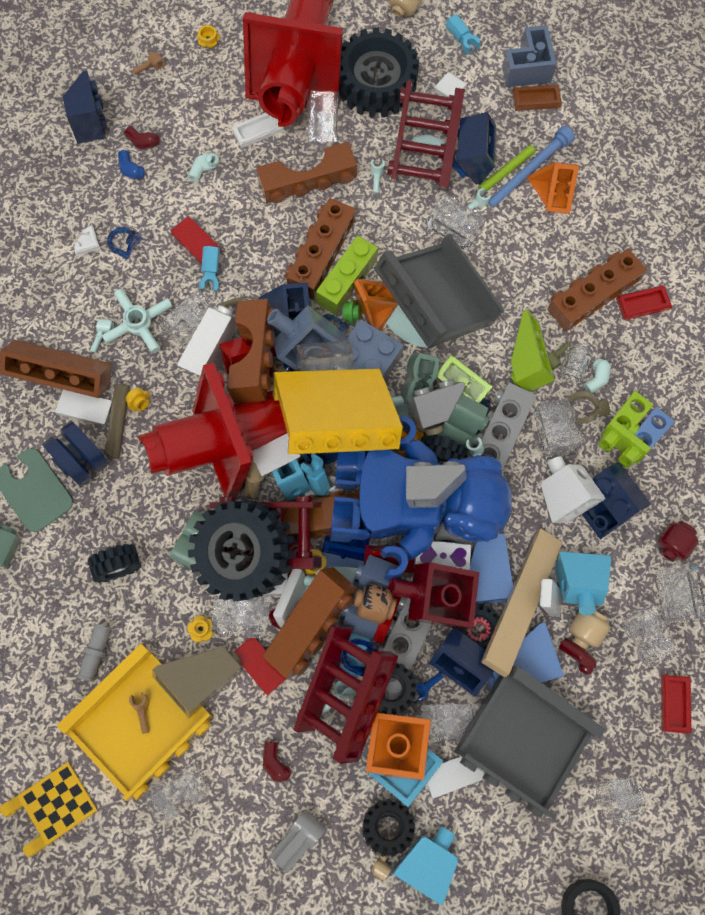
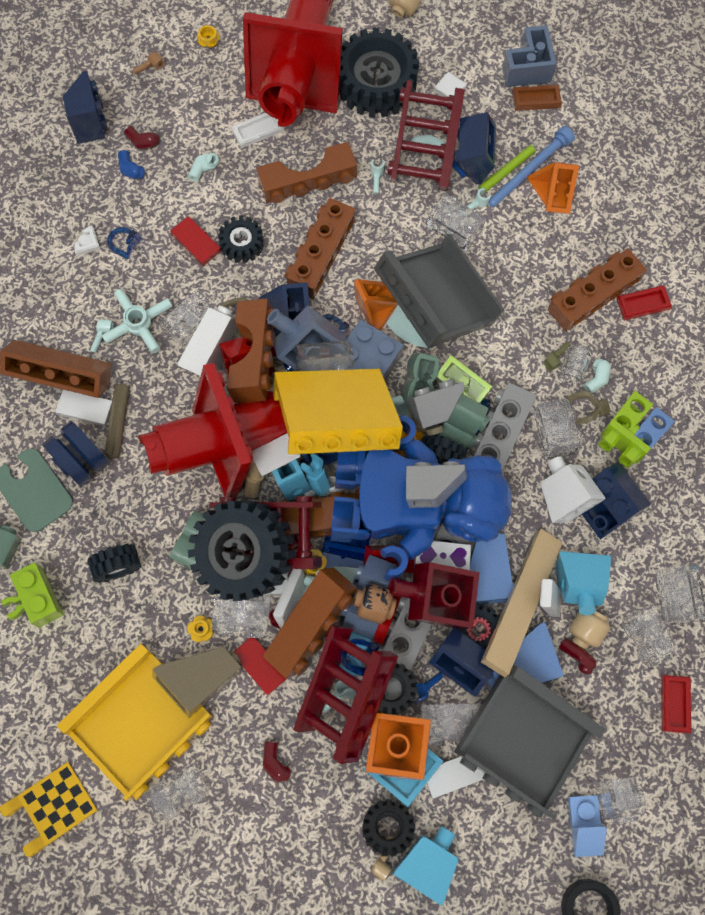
light grey pin [77,623,112,682] -> none
yellow plate [126,388,150,412] -> none
medium nougat hand [129,692,149,734] -> none
medium azure bar [199,246,220,291] -> none
light grey piece [270,809,327,873] -> none
clear brick [306,91,339,143] -> none
lime arch [316,235,378,316] -> none
bright green plate [343,300,362,325] -> none
medium azure bar [445,14,480,55] -> none
light aqua hand [466,437,484,456] -> none
lime slope [511,309,555,392] -> none
dark red head [657,521,699,562] -> none
none -> lime brick [1,562,64,628]
none -> black bush [218,216,264,263]
none -> light blue slope [568,795,607,857]

